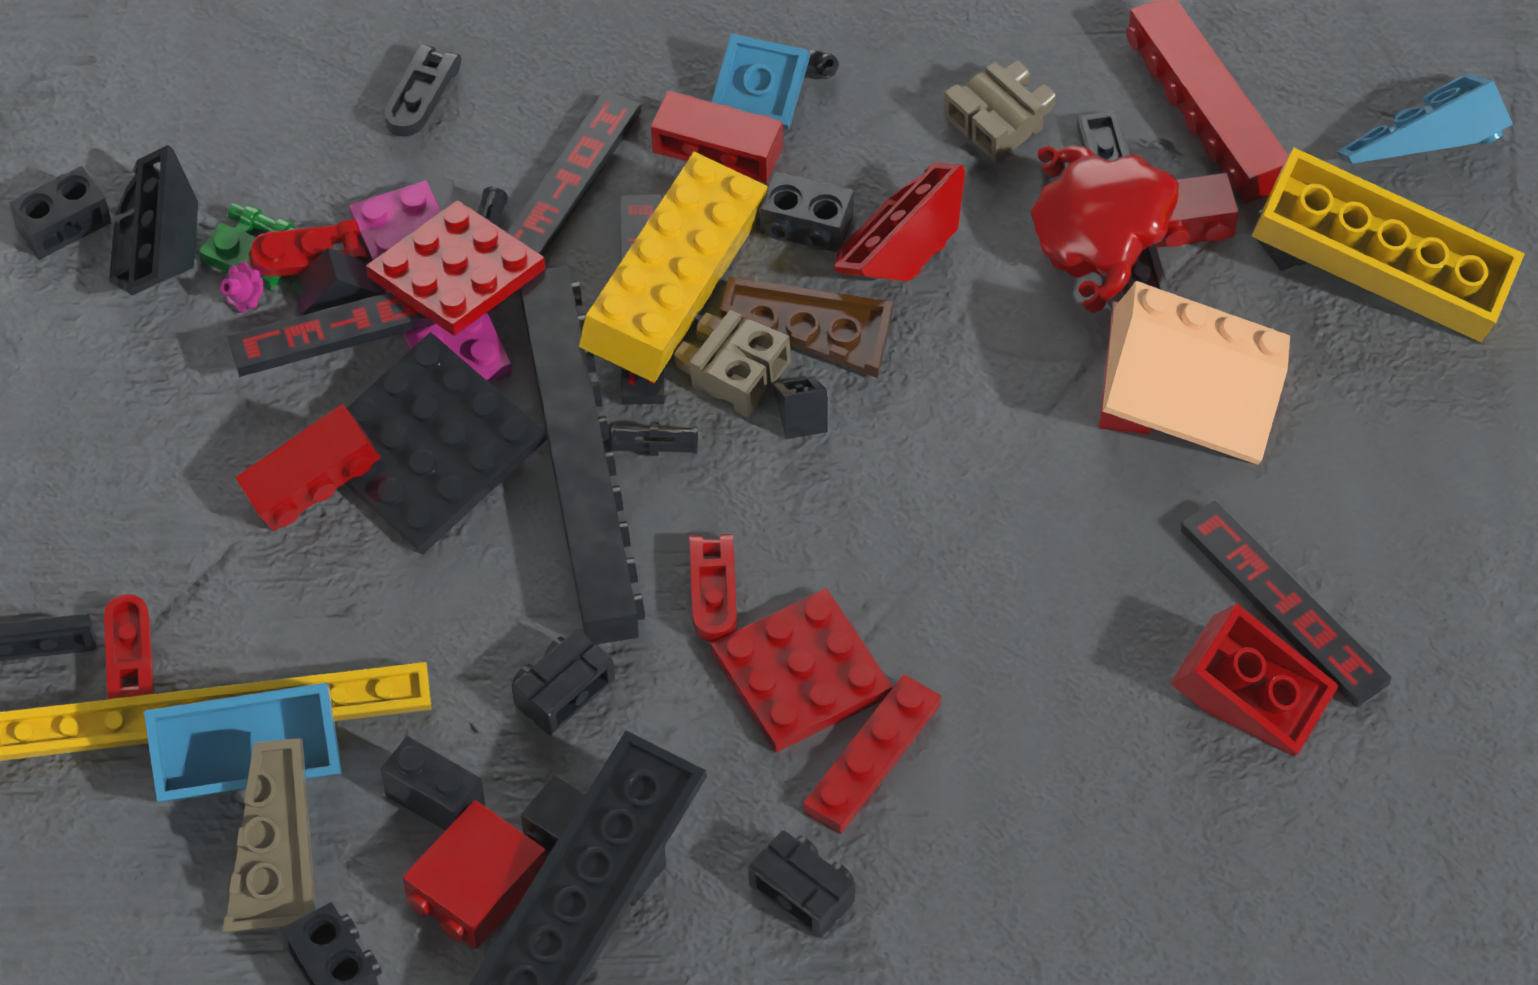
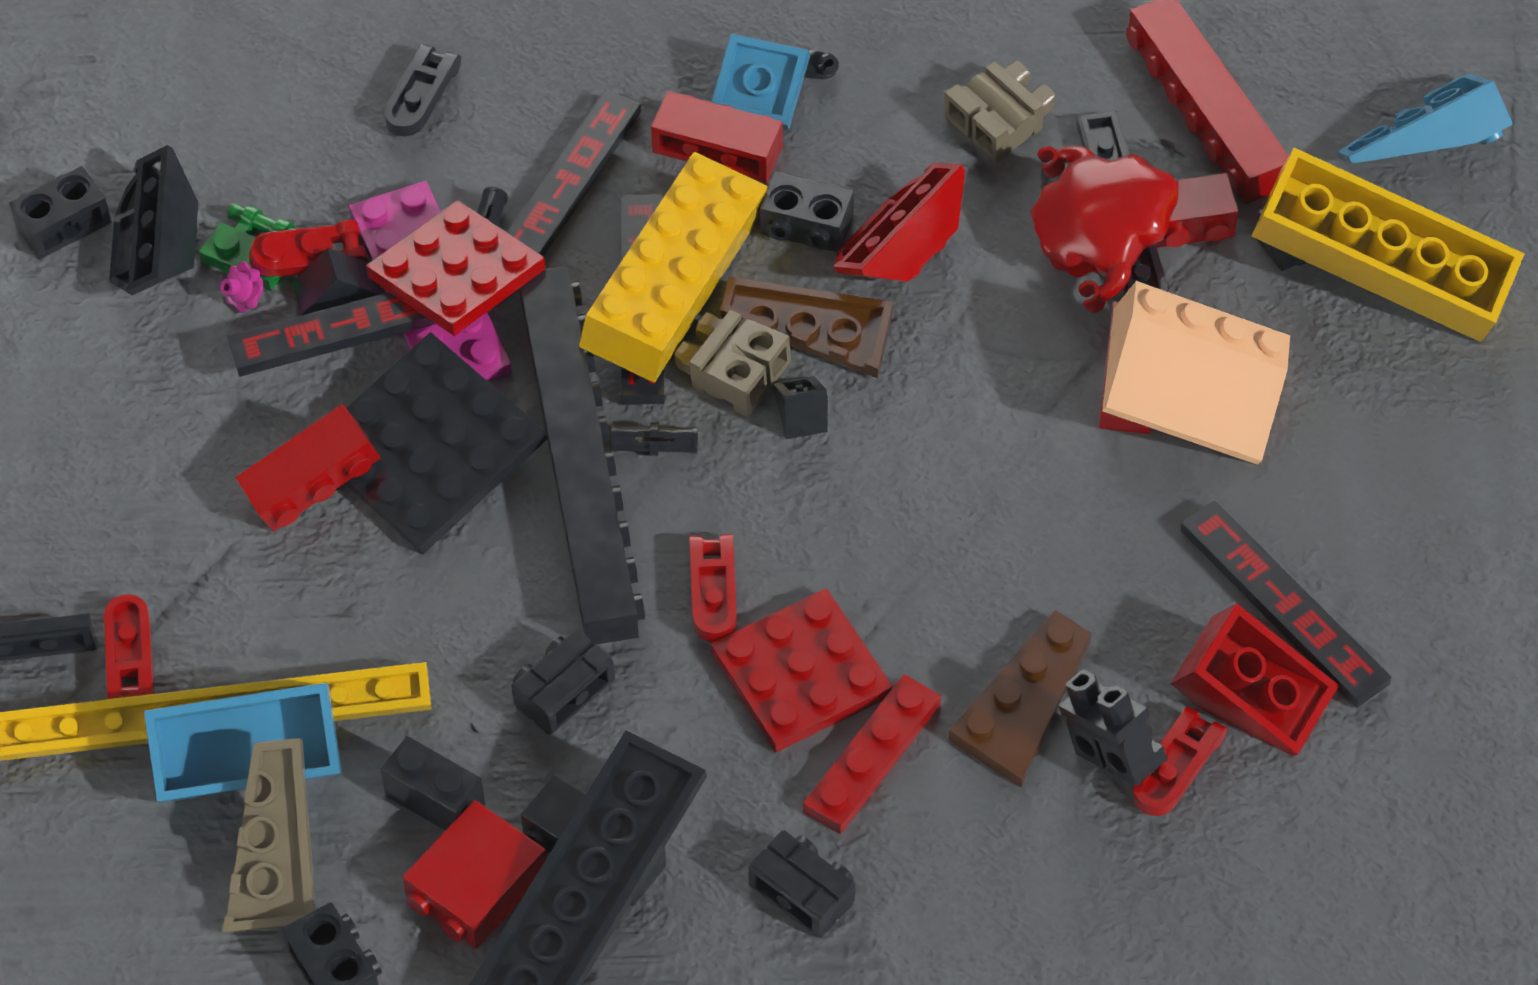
none -> reddish brown wing [949,610,1091,787]
none -> black hips [1058,669,1168,787]
none -> red plate [1132,706,1228,816]

